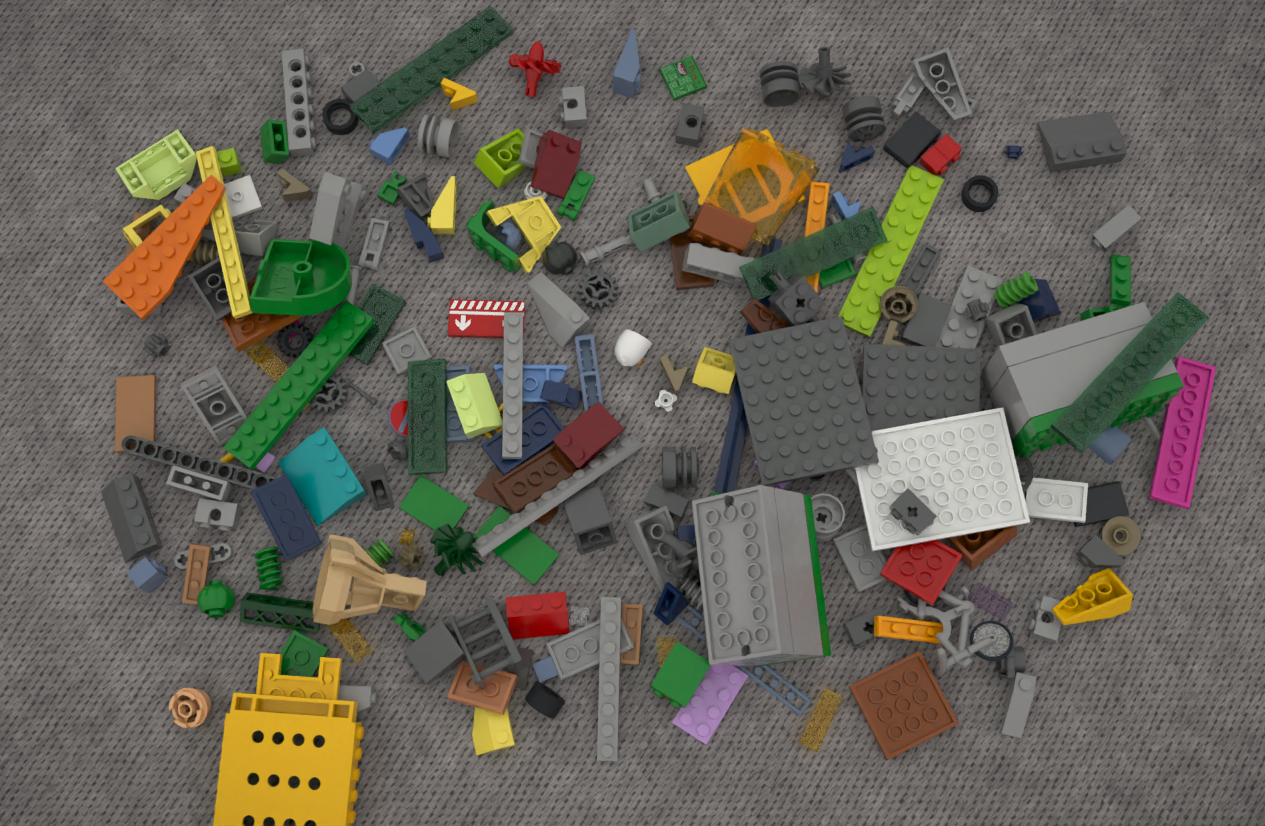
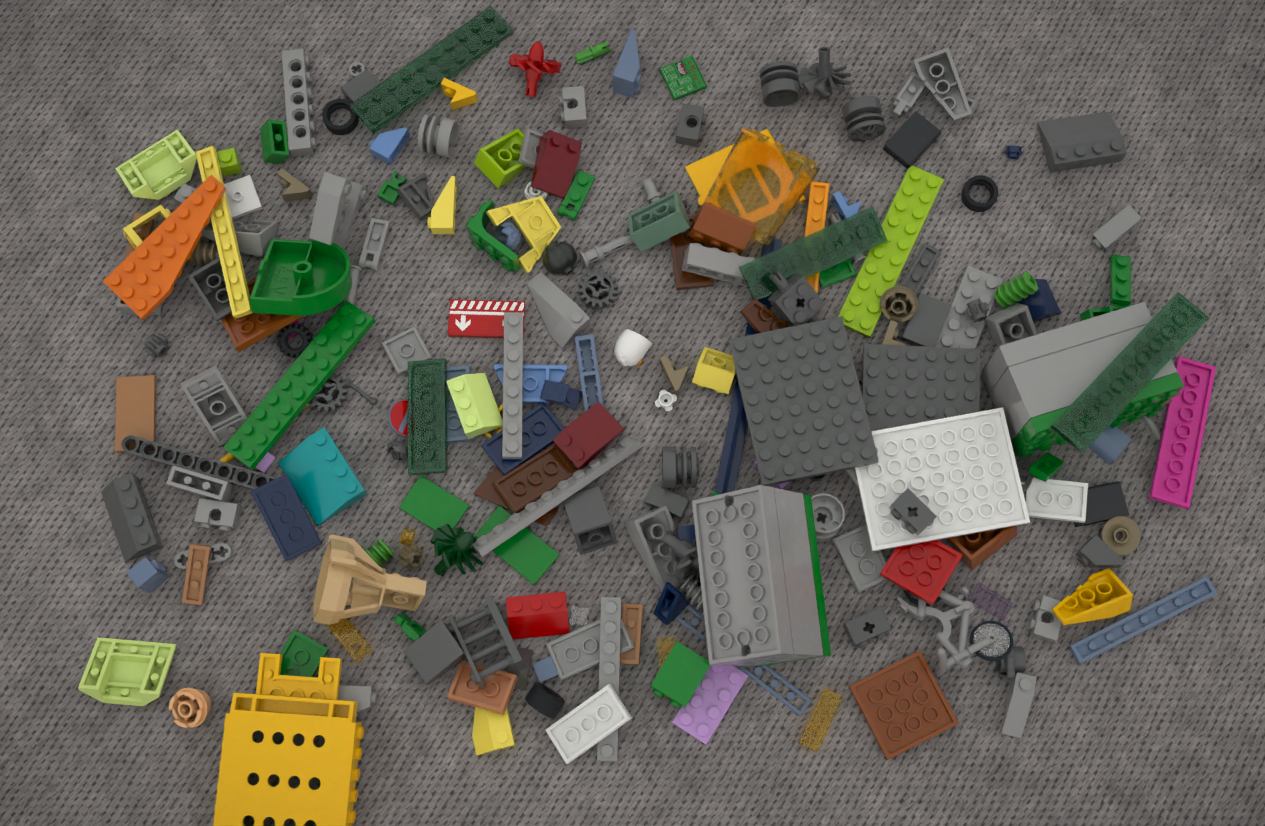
green plant [197,580,235,618] -> none
dark green fence [240,592,320,633] -> none
clear yellow plate [245,341,289,383] -> none
green piece [254,547,285,591] -> none
clear green plate [348,283,406,365] -> none
dark grey slope [364,463,394,511] -> none
dark blue slope [404,209,444,263] -> none
dark blue slope [839,141,875,173] -> none
light orange tile [874,616,943,644] -> none
red brick [919,134,963,176] -> none
none -> yellowish green slope [78,637,176,706]
none -> white tile [545,684,632,764]
none -> bright green axle [575,41,611,64]
none -> green plate [1028,452,1064,482]
none -> sand blue plate [1068,576,1218,664]

